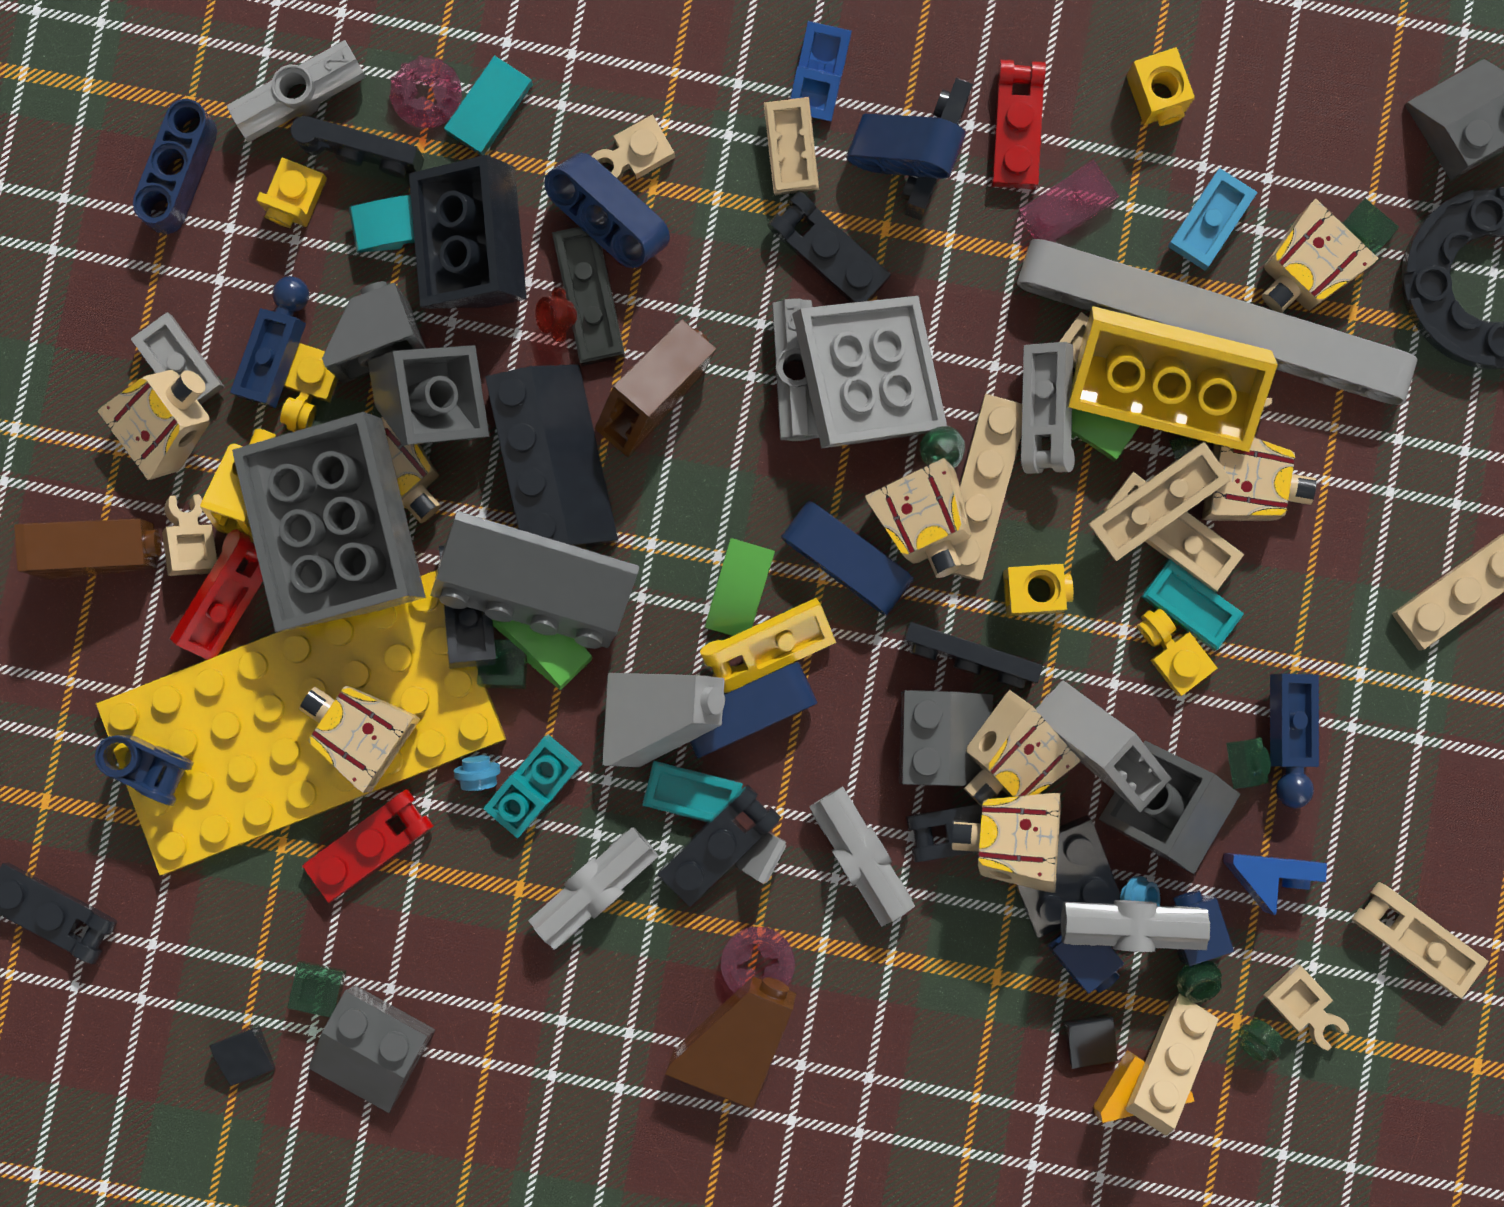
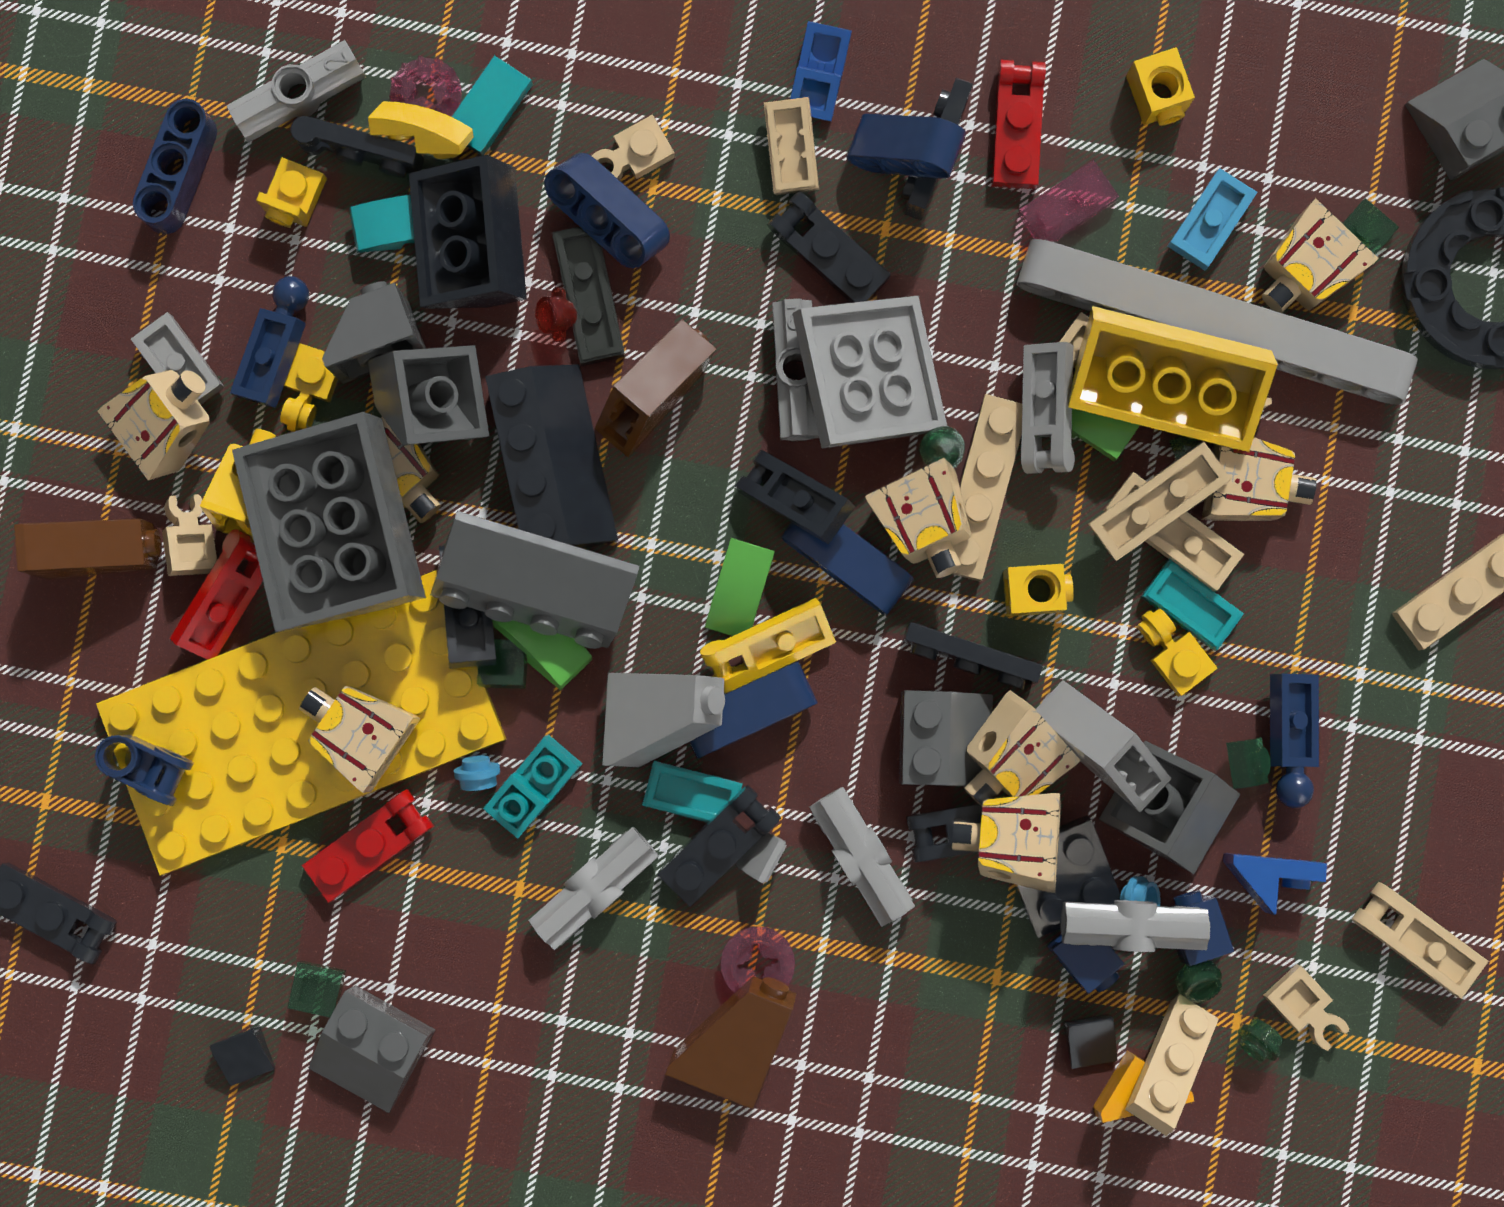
none -> yellow slope [368,101,474,159]
none -> black plate [734,450,855,545]

